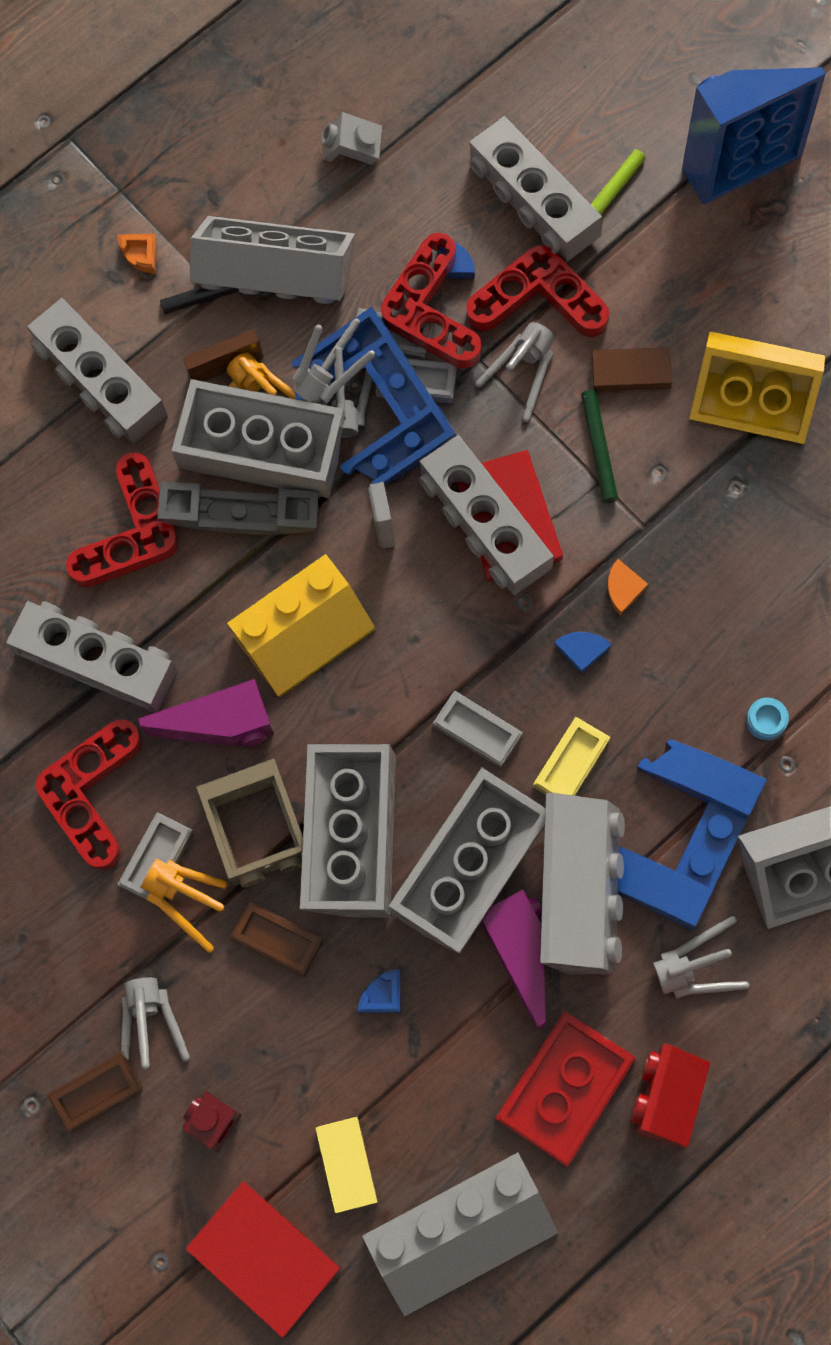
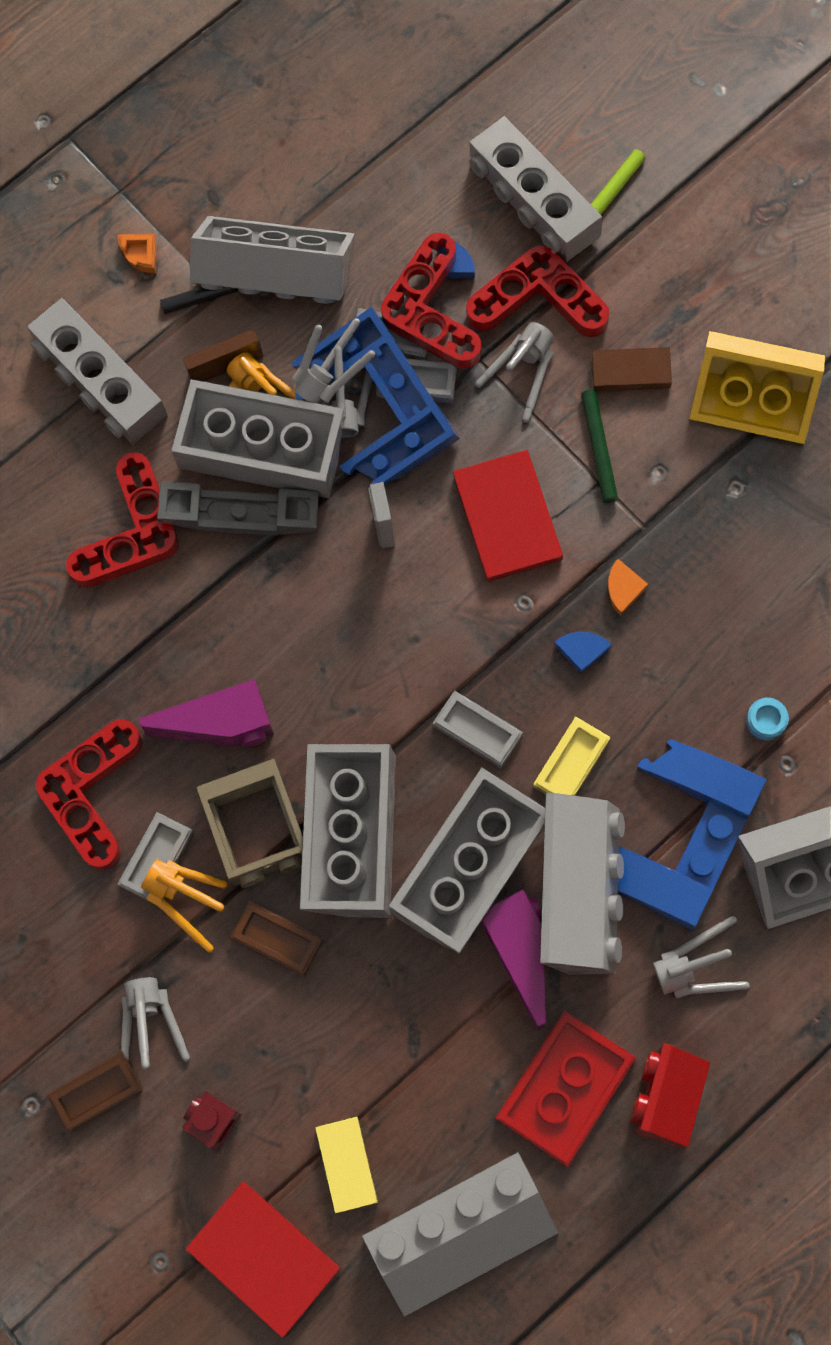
light grey brick [6,601,177,713] -> none
yellow slope [227,554,376,698] -> none
light grey bracket [321,112,382,165] -> none
blue tile [358,969,401,1013] -> none
light grey brick [419,434,554,596] -> none
blue slope [682,67,826,205] -> none

